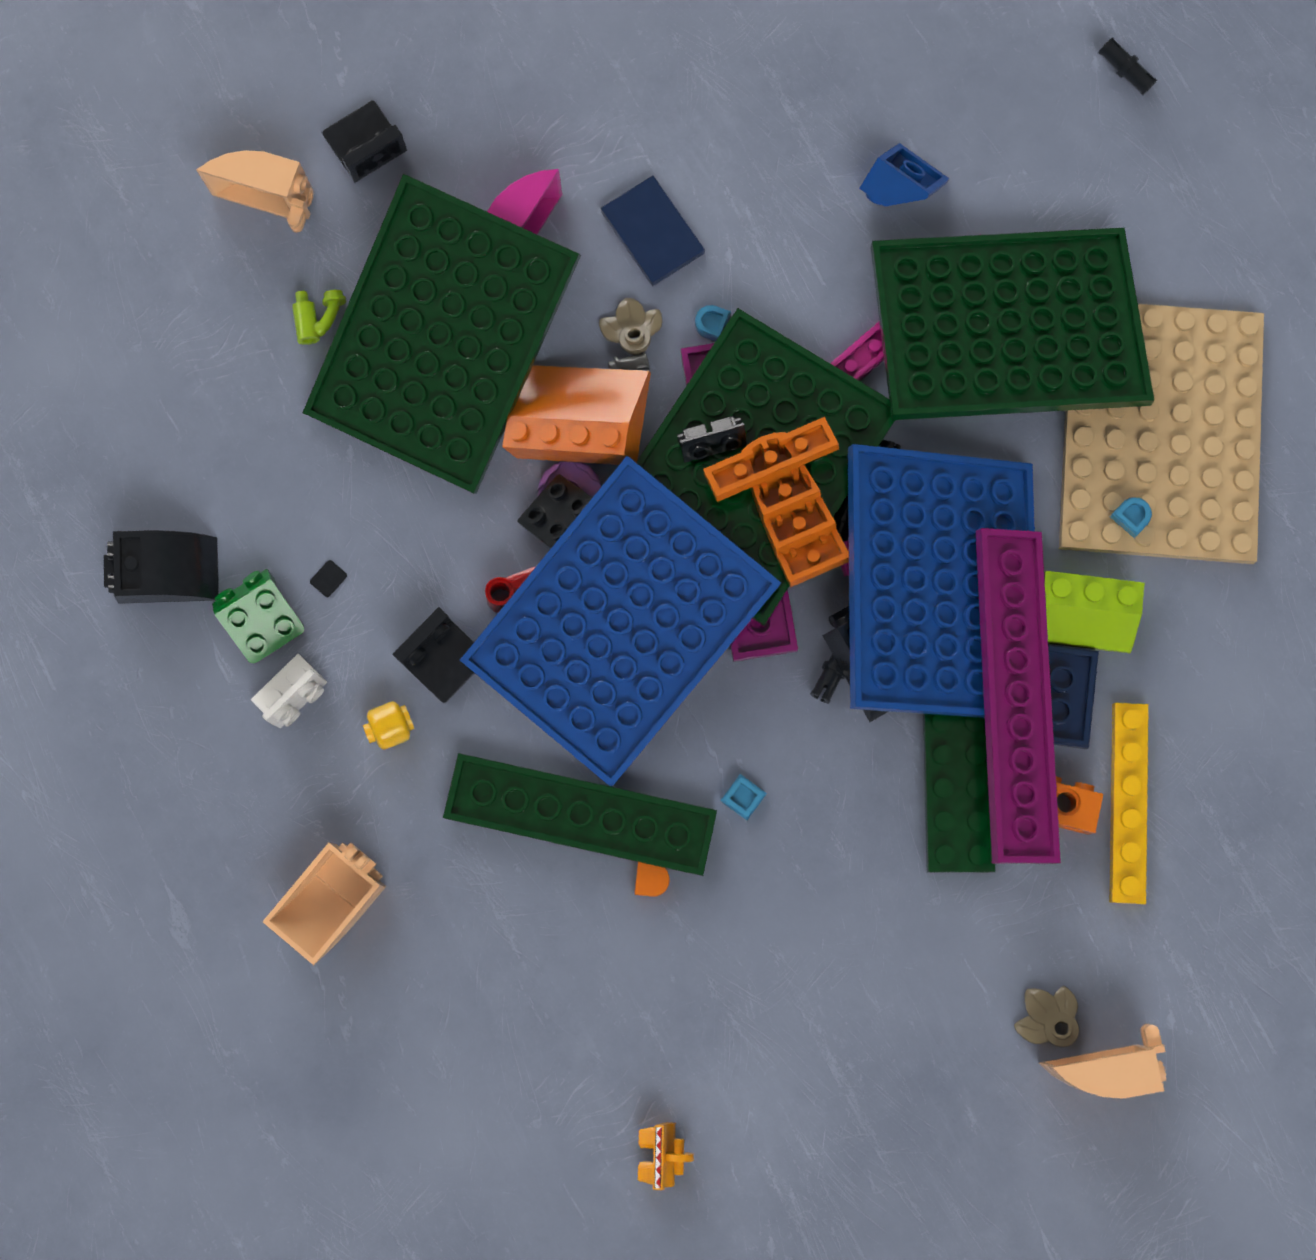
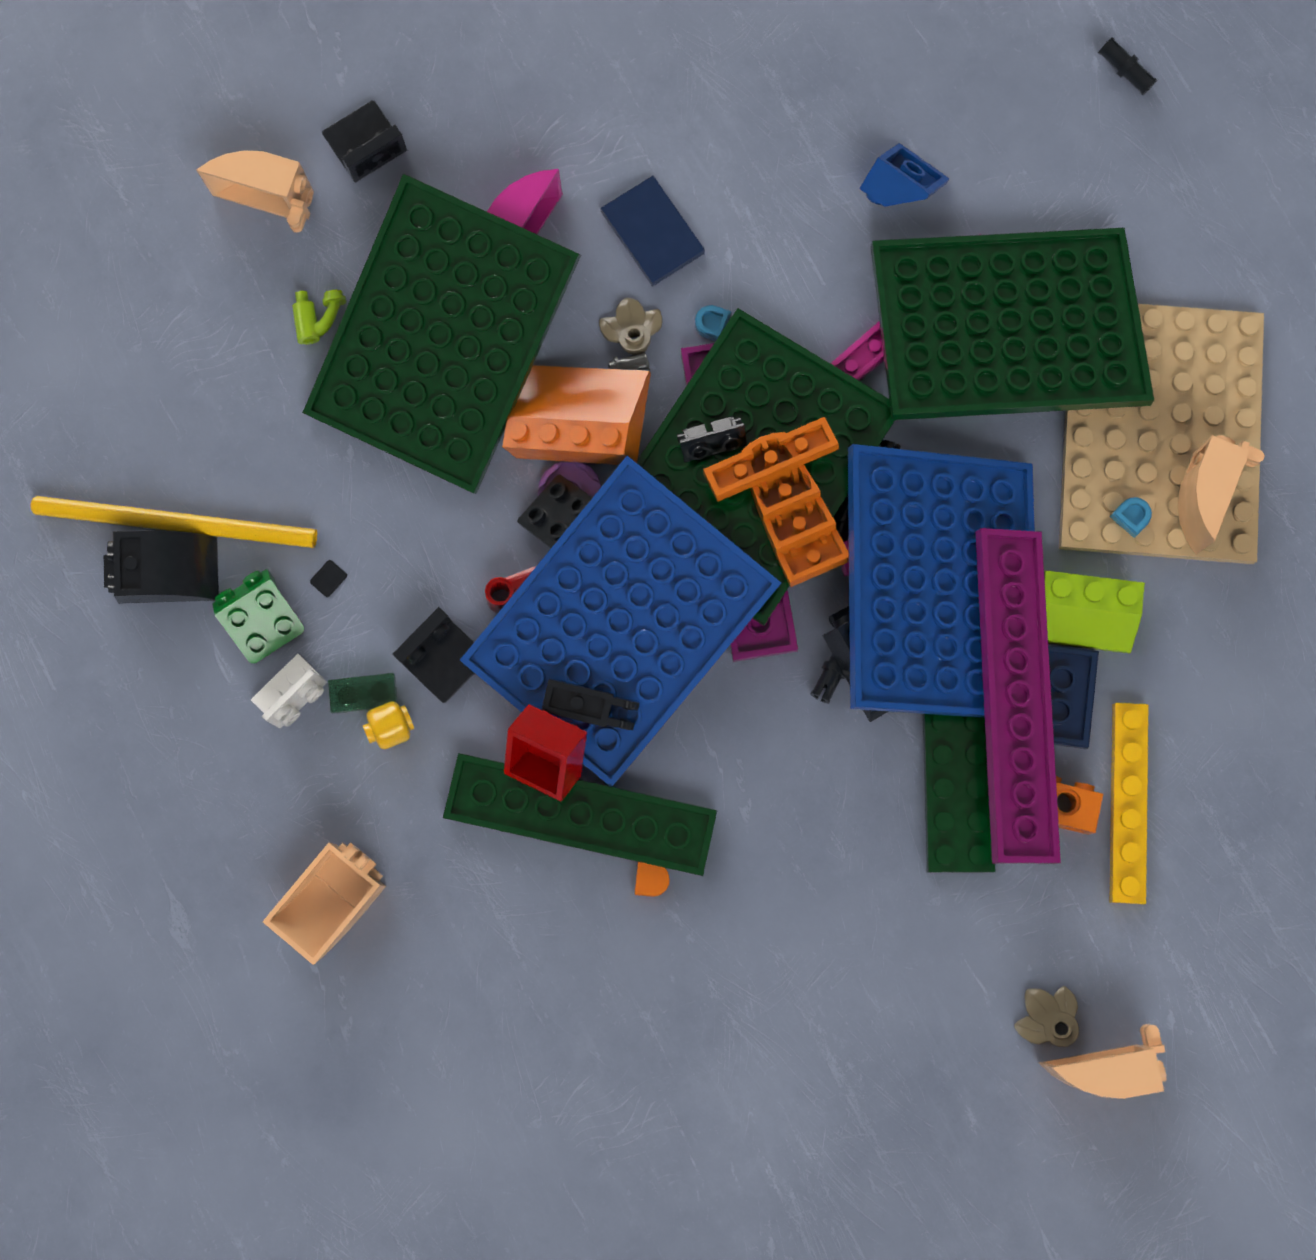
light orange hips [638,1122,694,1190] -> none
dark azure tile [721,774,767,821] -> none
none -> yellow piece [30,496,317,548]
none -> clear green plate [328,673,398,714]
none -> red piece [504,704,587,802]
none -> black hinge [541,679,640,730]
none -> light nougat piece [1178,435,1265,555]

